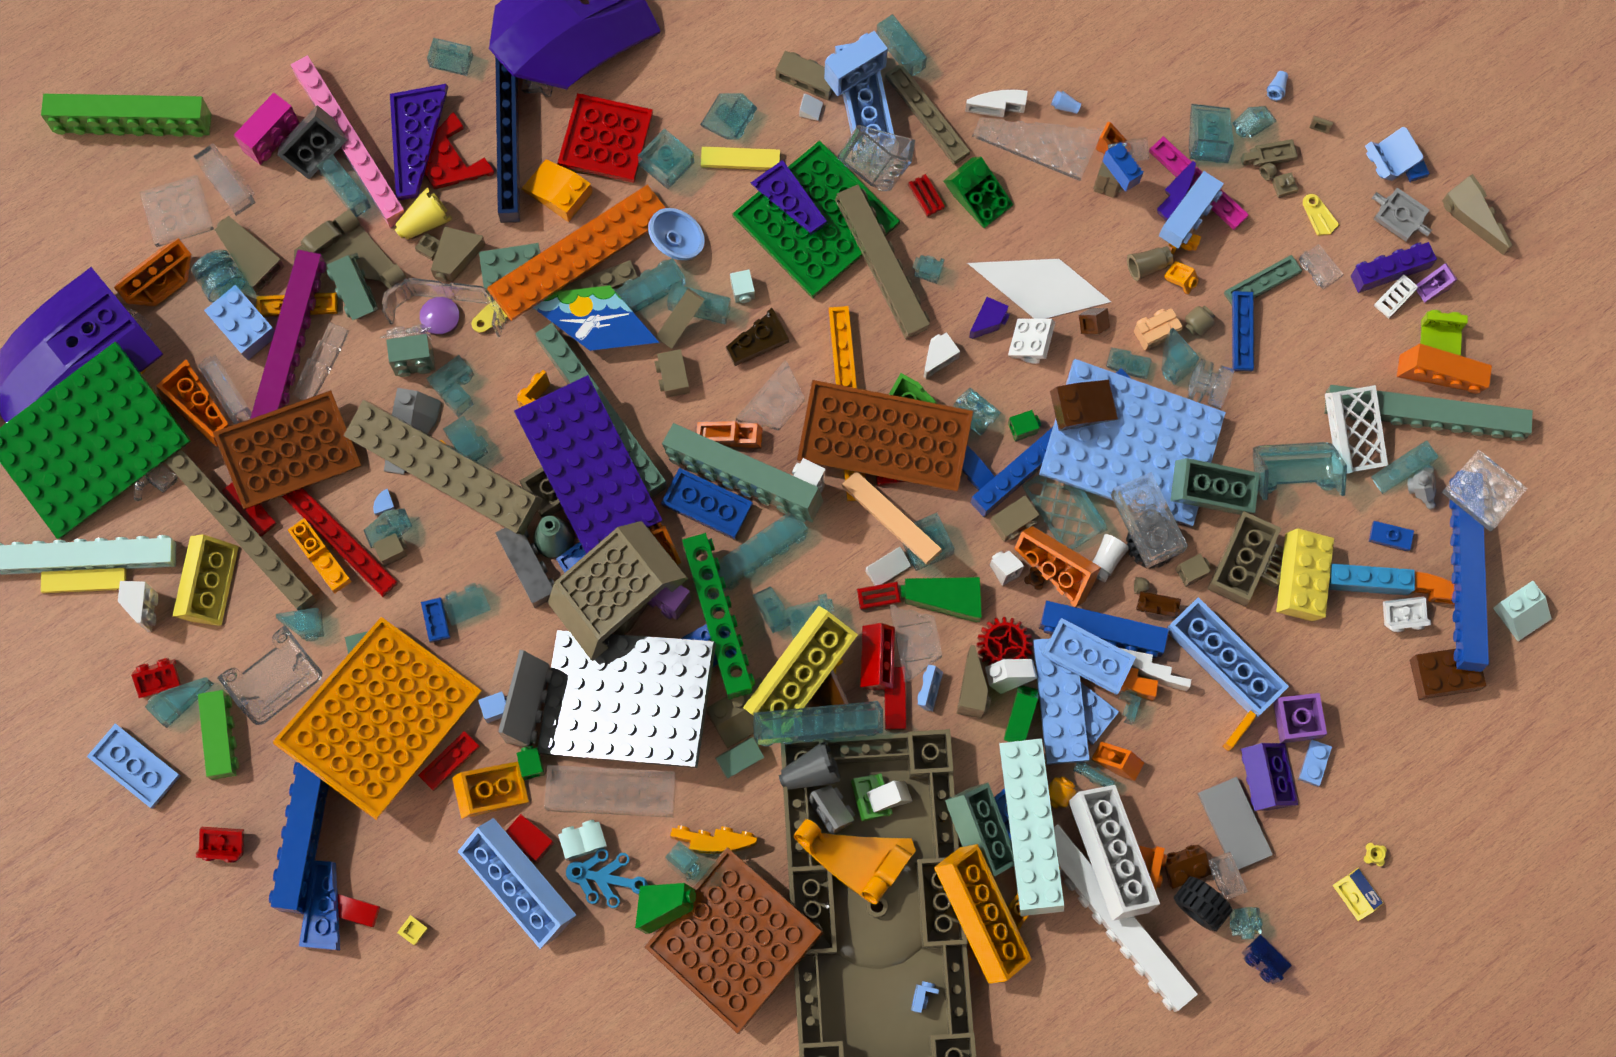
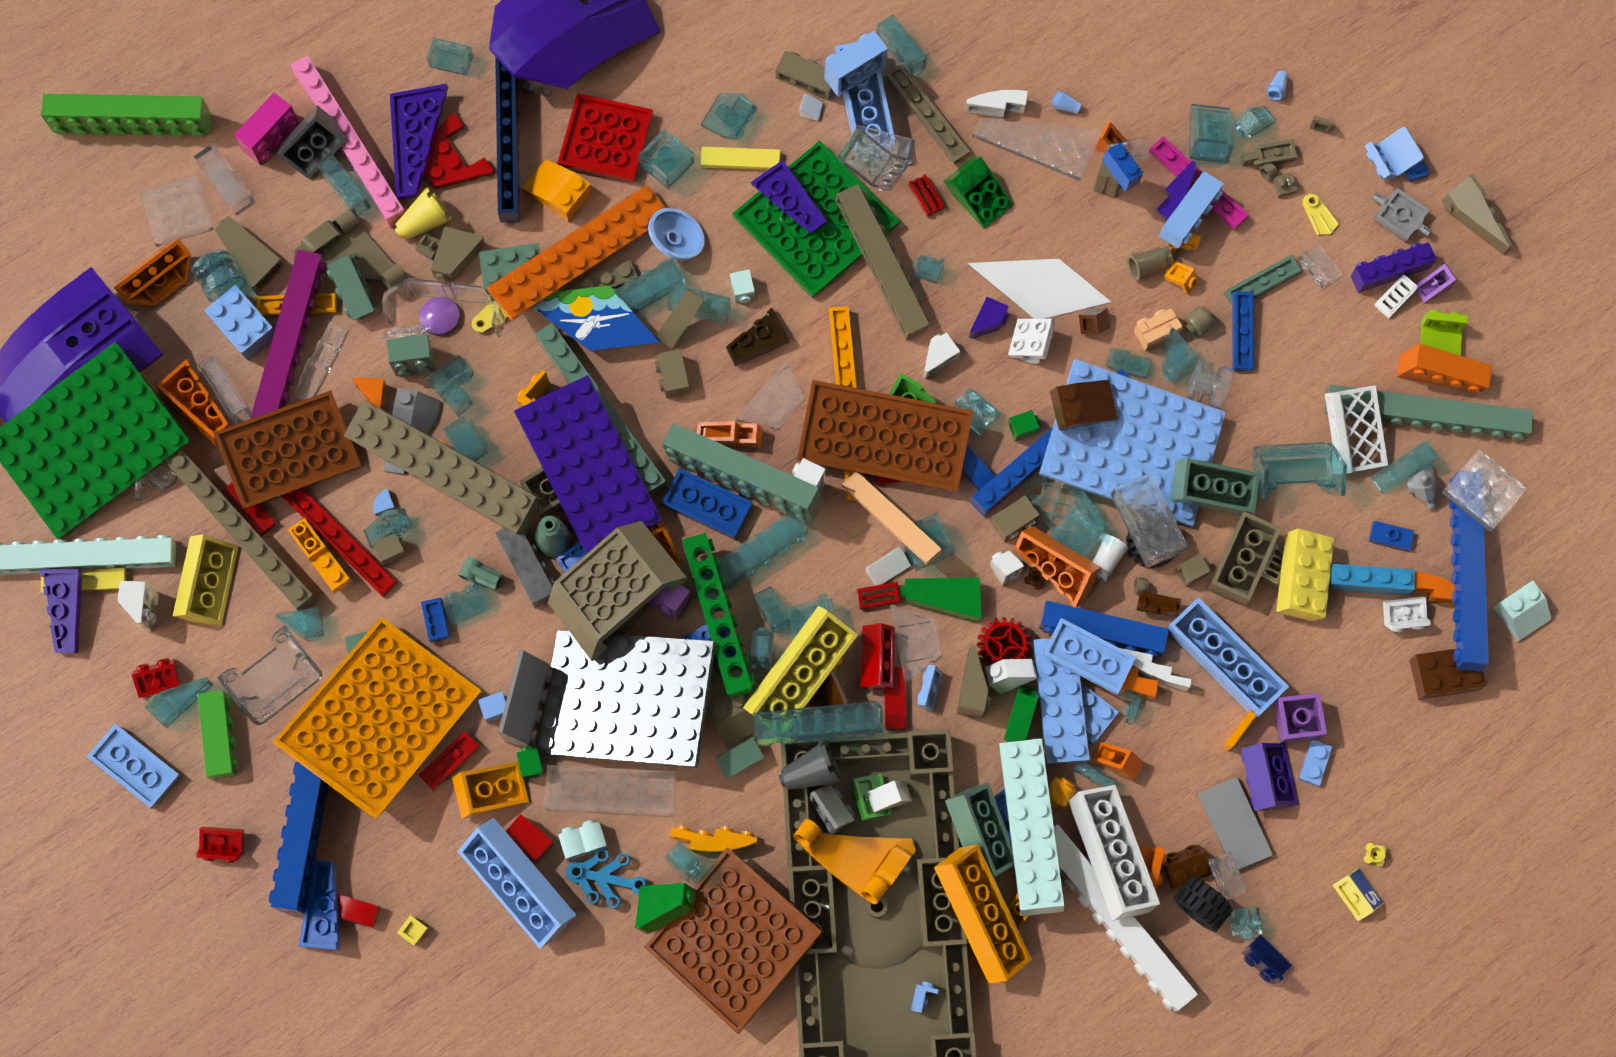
none -> dark purple wing [40,569,82,653]
none -> orange slope [352,377,387,409]
none -> sand green piece [458,557,503,591]
none -> clear light blue brick [750,628,774,670]
none -> clear light blue bracket [1050,505,1106,557]

